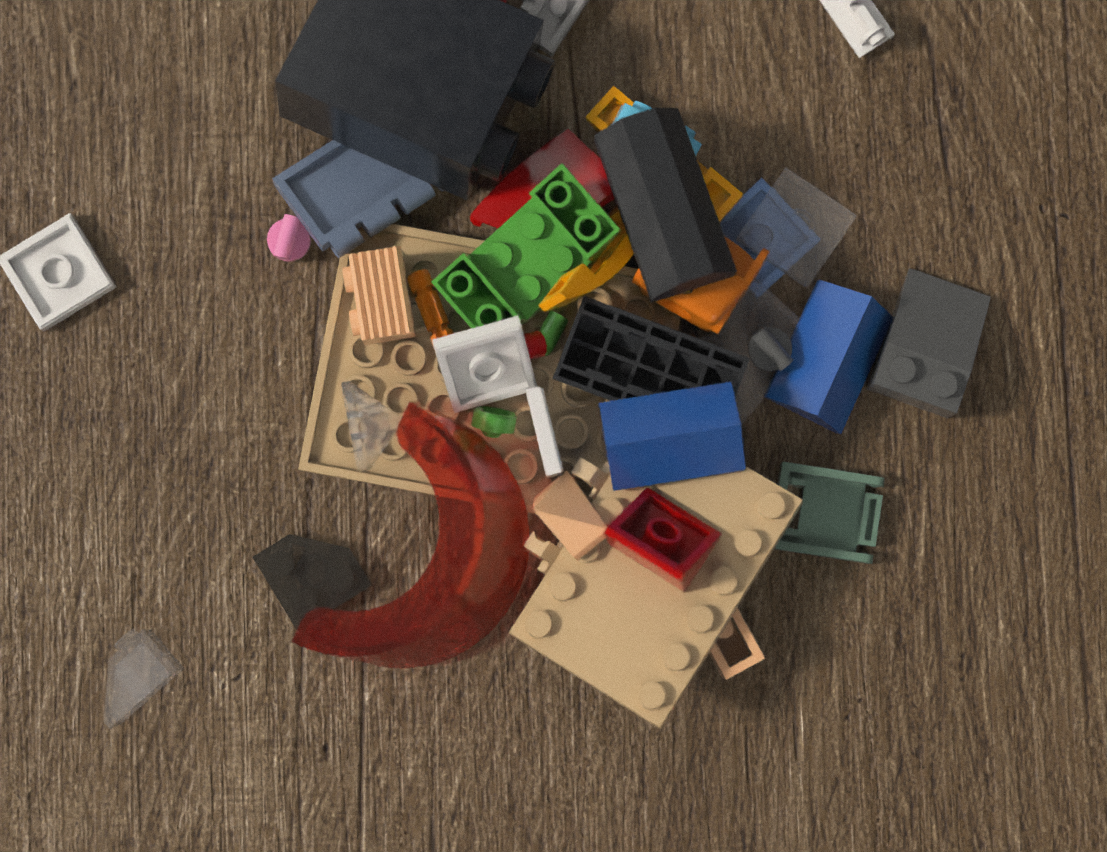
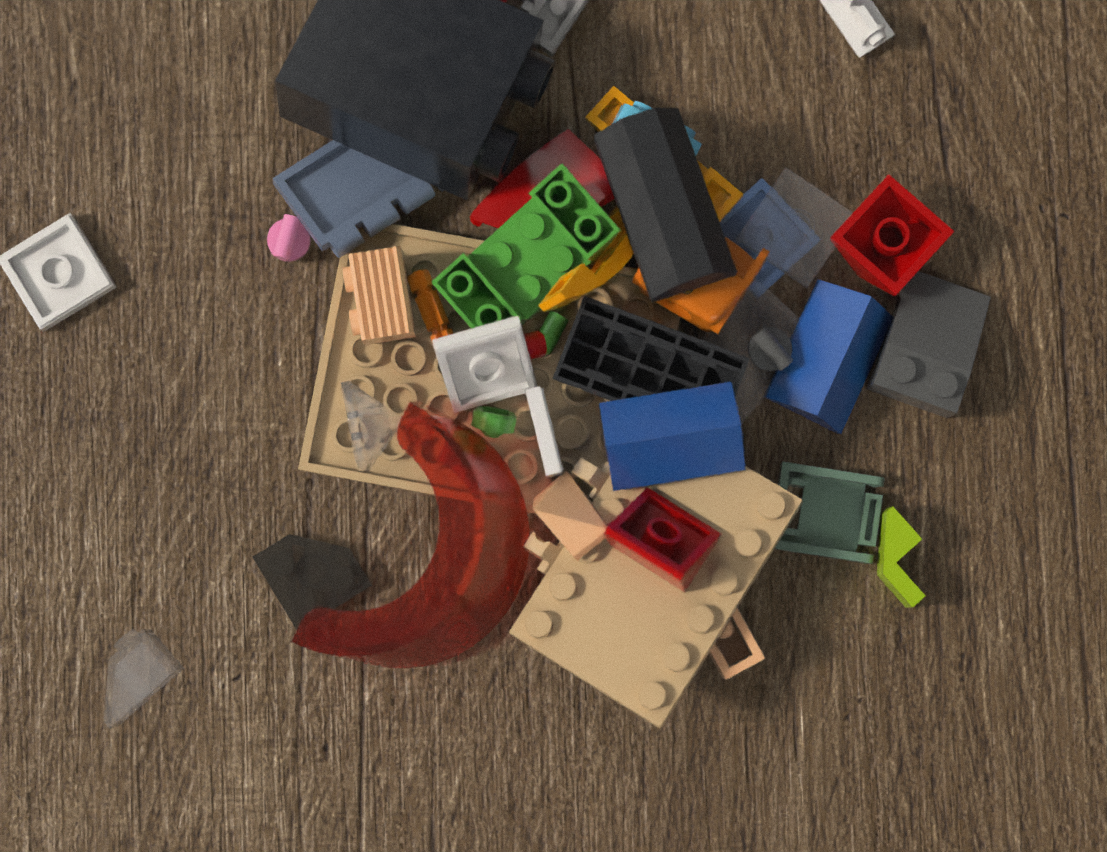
none -> red slope [830,174,955,296]
none -> lime slope [877,506,926,608]

